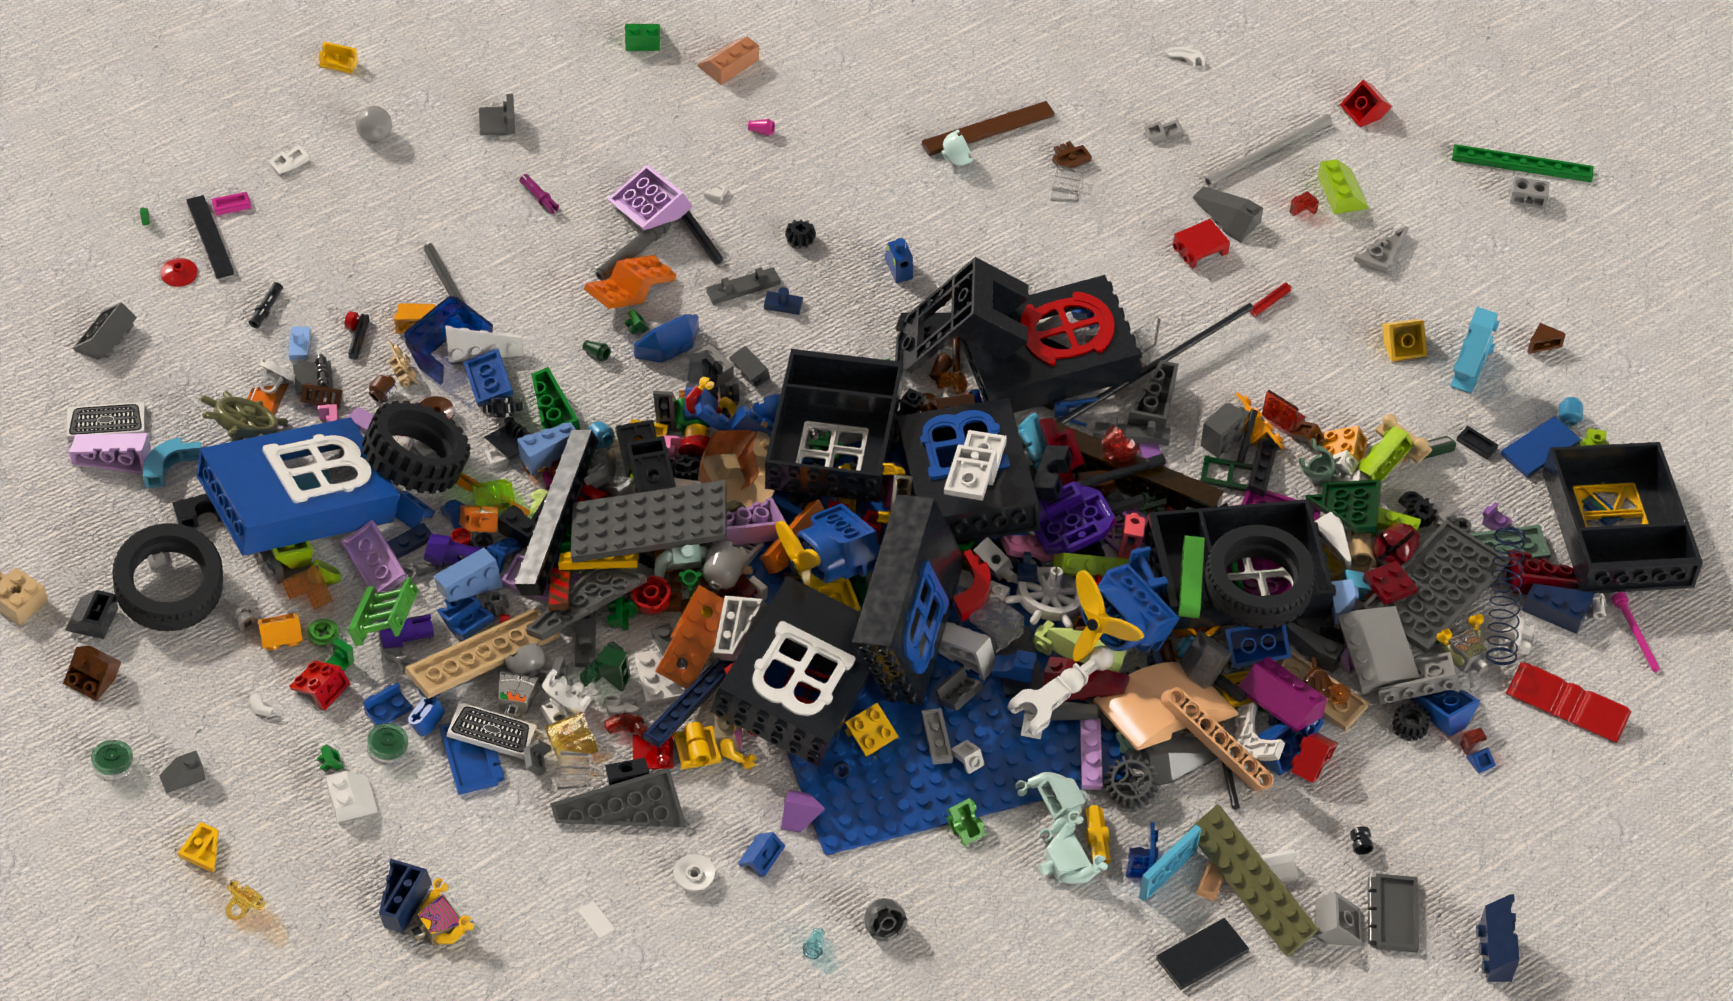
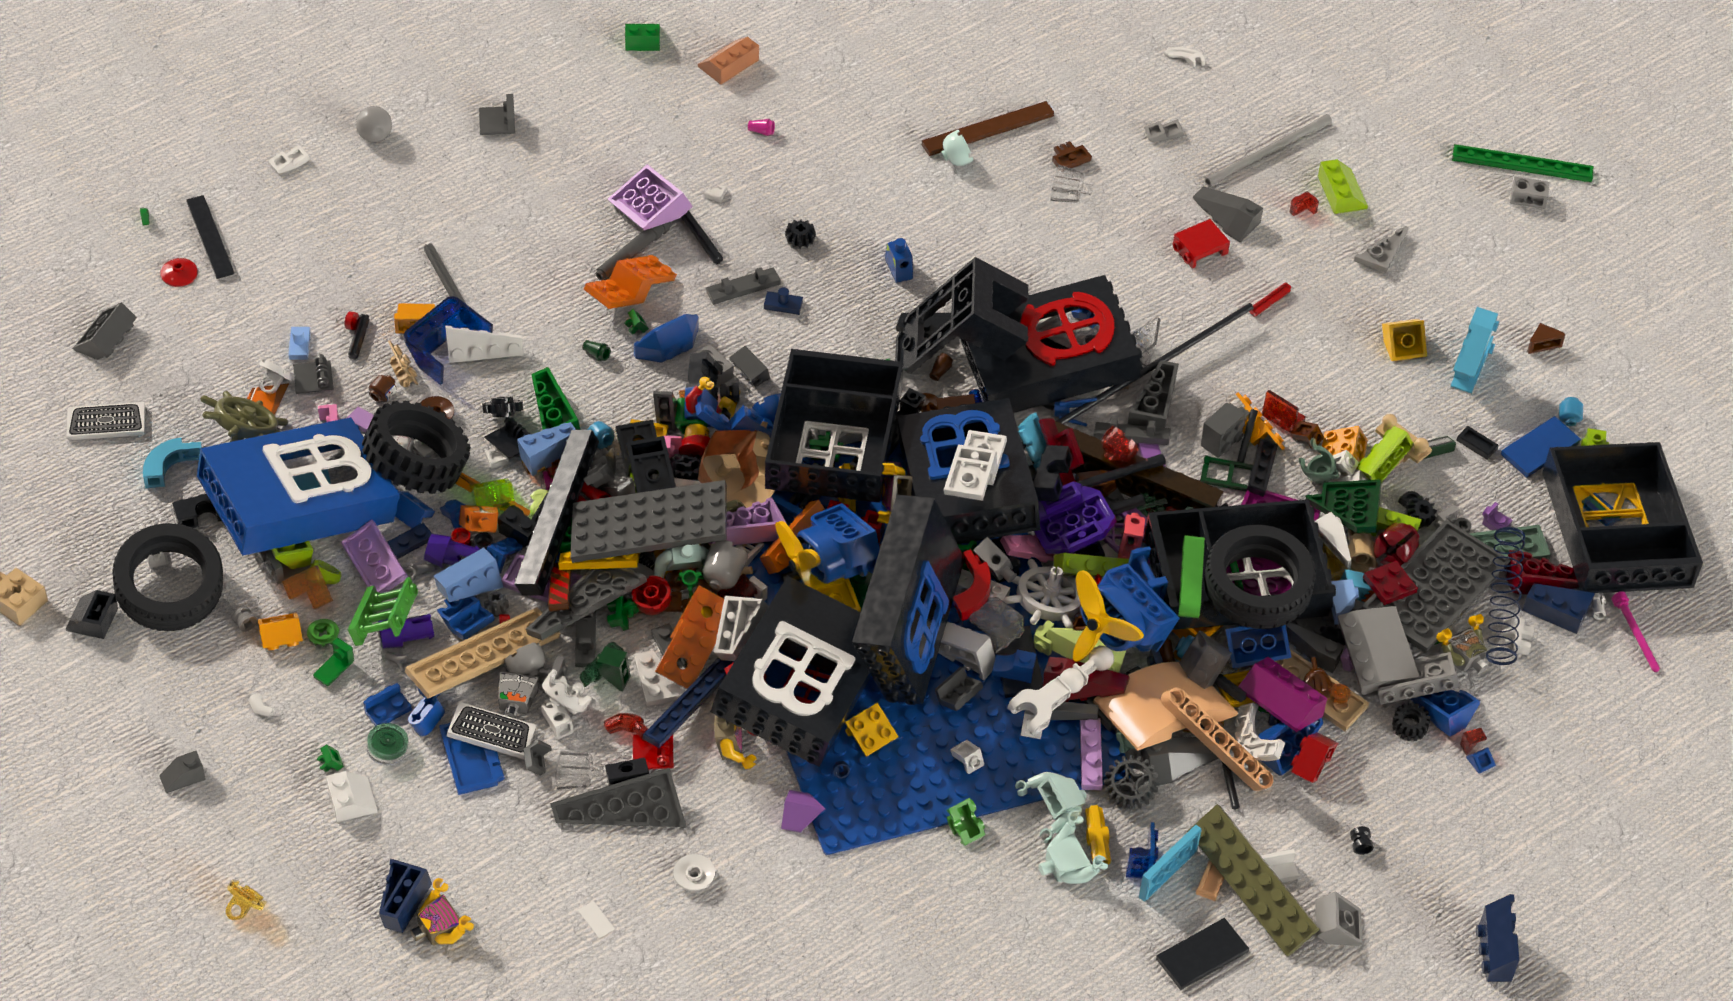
reddish brown slope [63,645,121,701] -> none
lavender wedge [69,433,152,474] -> none
clear green piece [91,740,134,782] -> none
yellow wing [178,822,219,873] -> none
dark pink tile [211,192,251,216] -> none
black pin [249,282,283,329] -> none
red bracket [289,660,351,711] -> none
reddish brown slope [300,383,343,409] -> none
yellow hinge [319,41,358,74] -> none
blue plate [463,349,514,407] -> none
magenta pin [519,174,559,214] -> none
clear yellow slope [545,711,598,767] -> none
light grey plate [602,696,640,714] -> none
yellow plate [673,722,721,770] -> none
blue panel [738,832,785,877] -> none
clear light blue cone [802,928,825,960] -> none
dark grey cylinder [864,898,908,941] -> none
light grey plate [921,708,953,765] -> none
clear orange bracket [935,371,968,395] -> none
reddish brown bar [952,336,961,391] -> none
dark blue plate [1017,551,1038,583] -> none
red slope [1340,79,1393,127] -> none
dark grey hinge [1368,873,1419,953] -> none
red piece [1506,662,1632,743] -> none

